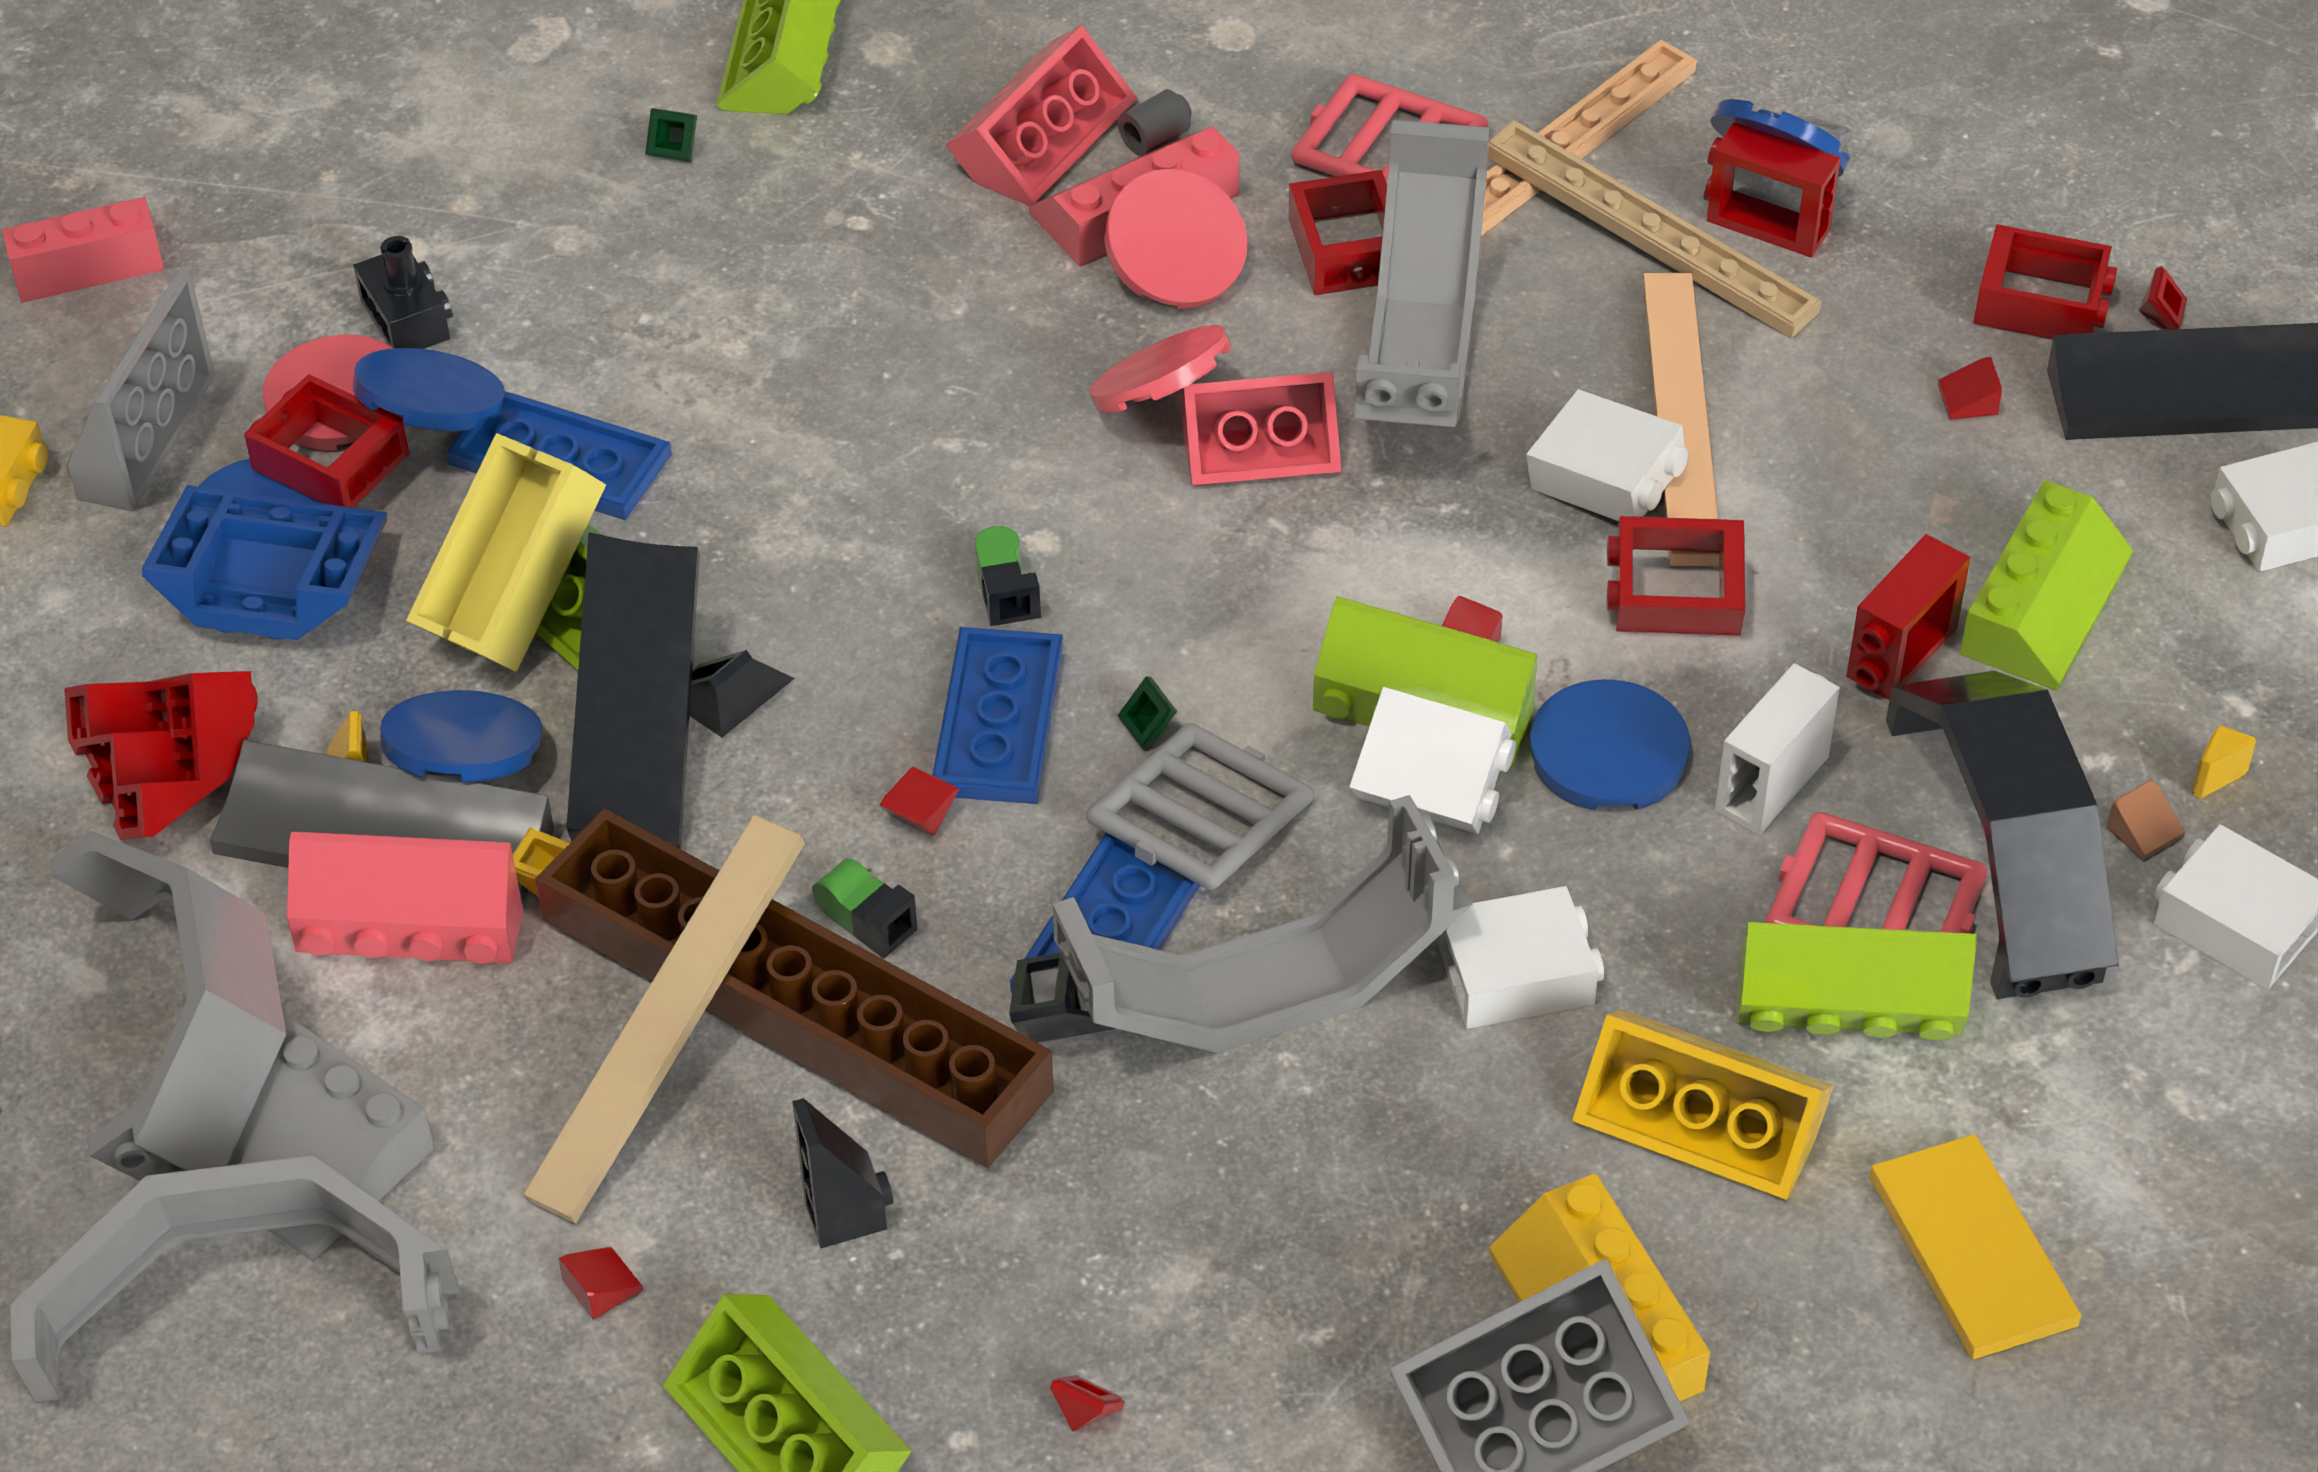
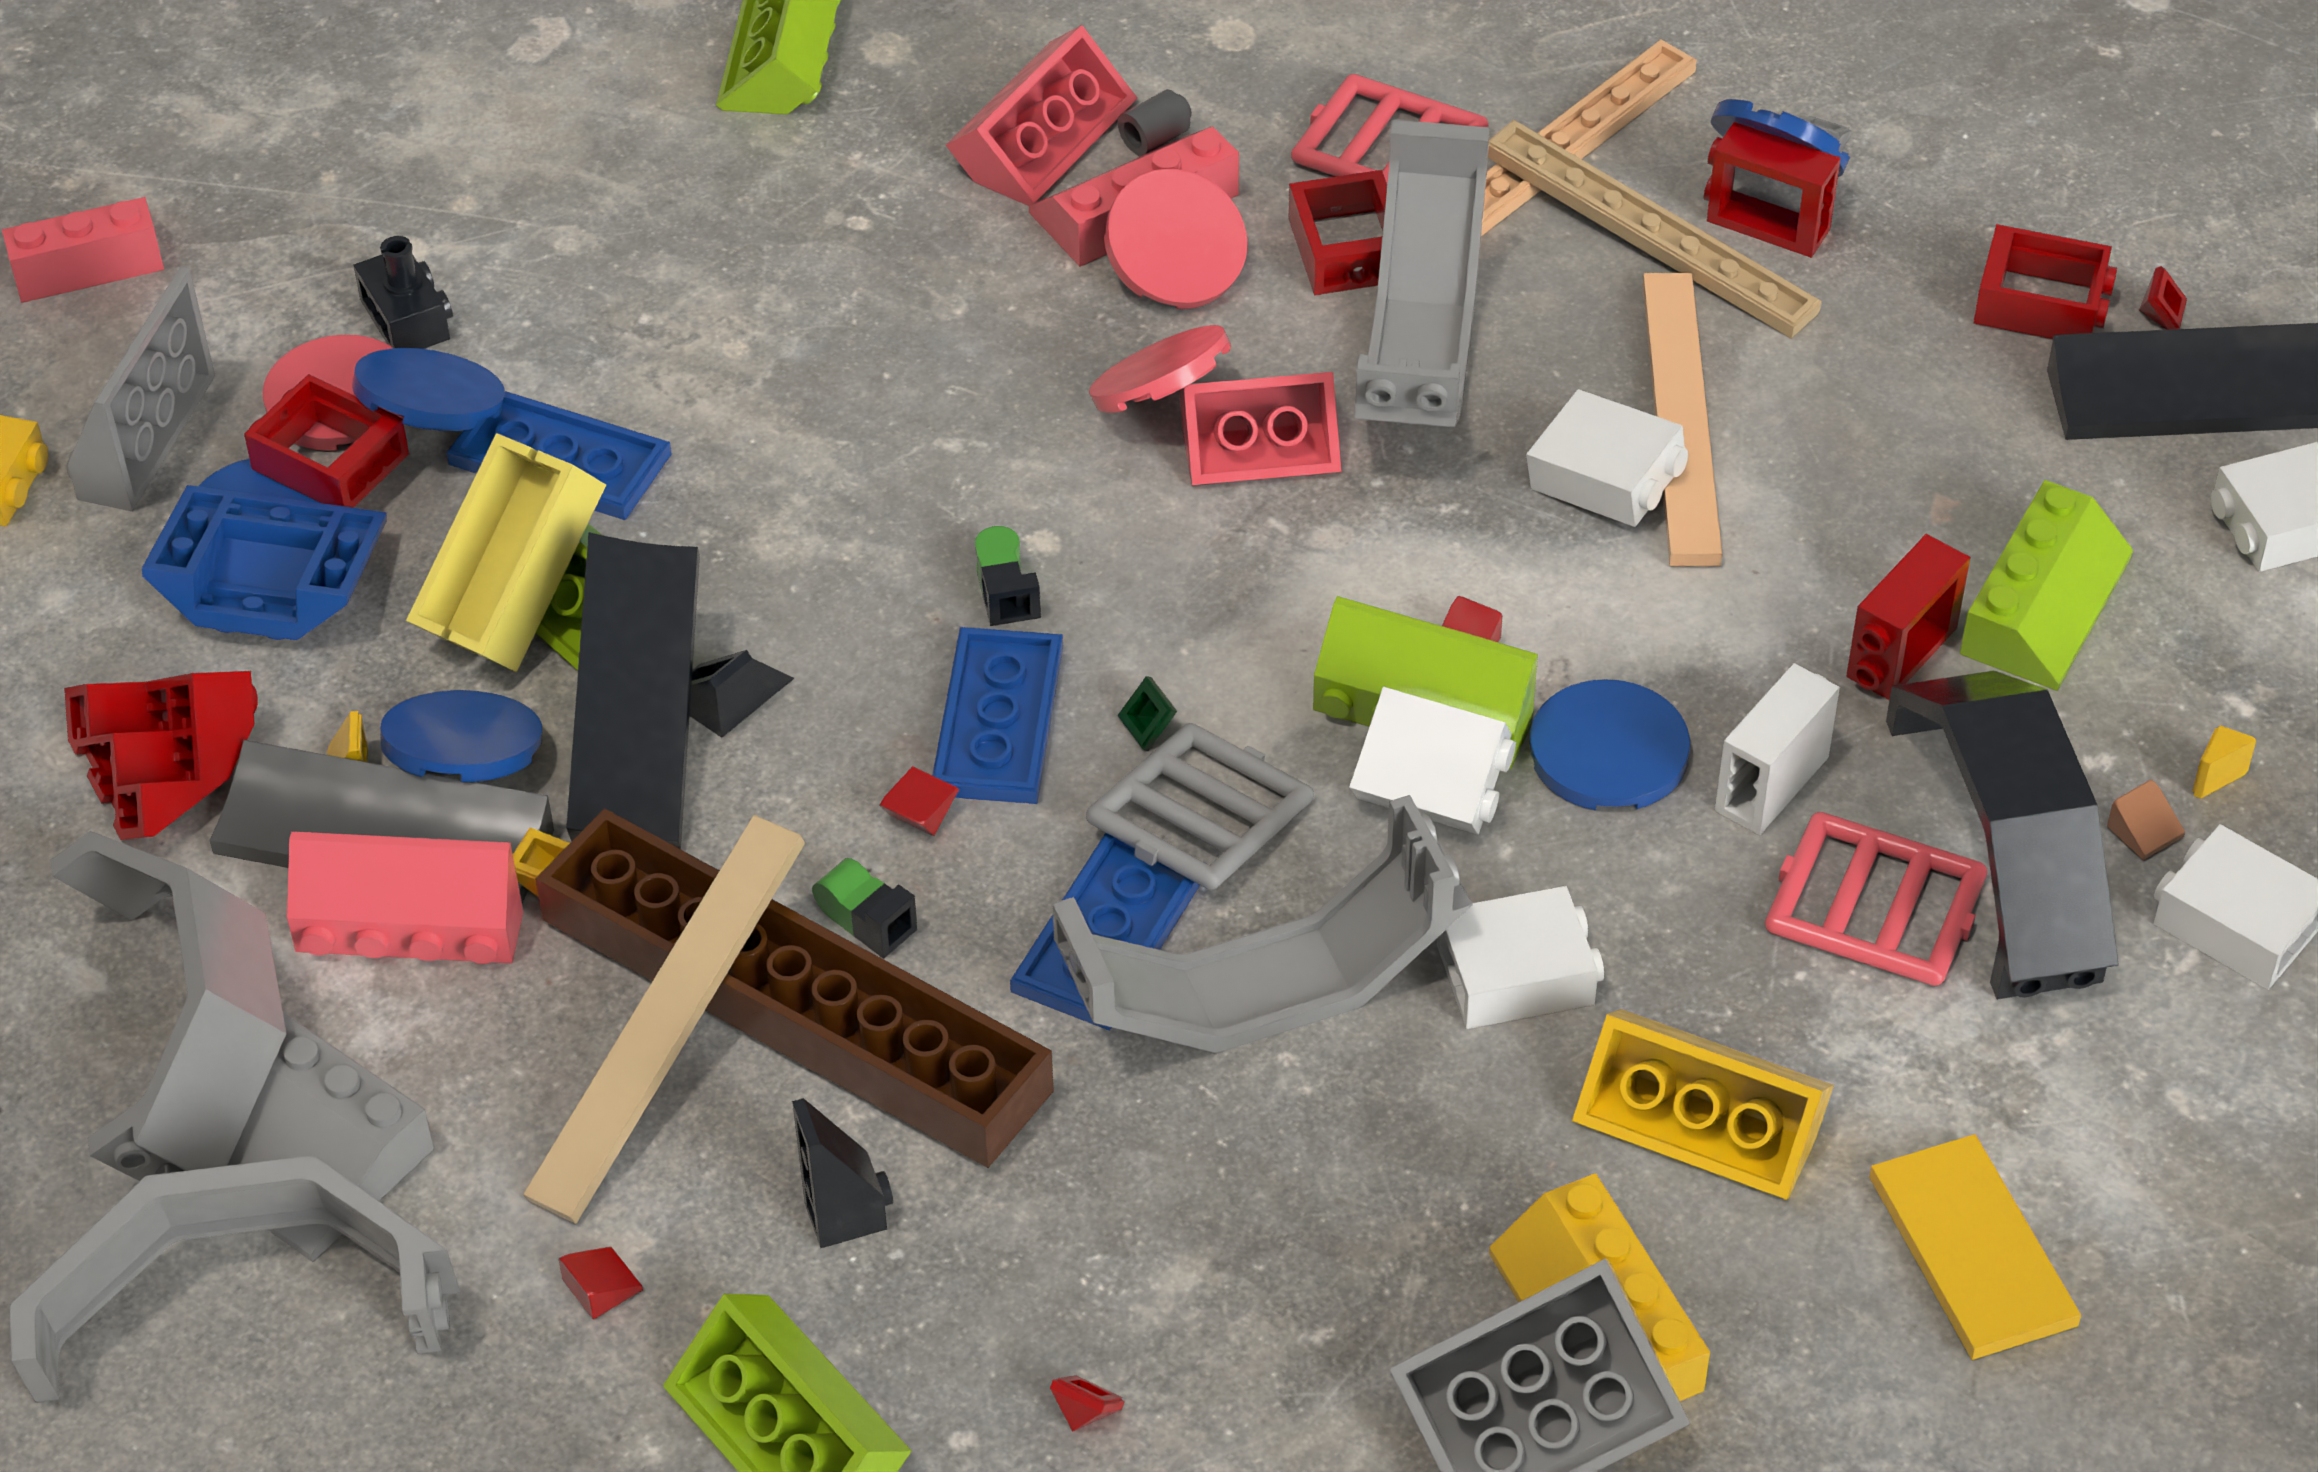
dark green slope [645,108,697,162] -> none
black slope [1009,952,1117,1043] -> none
red window [1606,516,1745,636] -> none
lime slope [1736,922,1976,1041] -> none
red slope [1938,357,2002,420] -> none

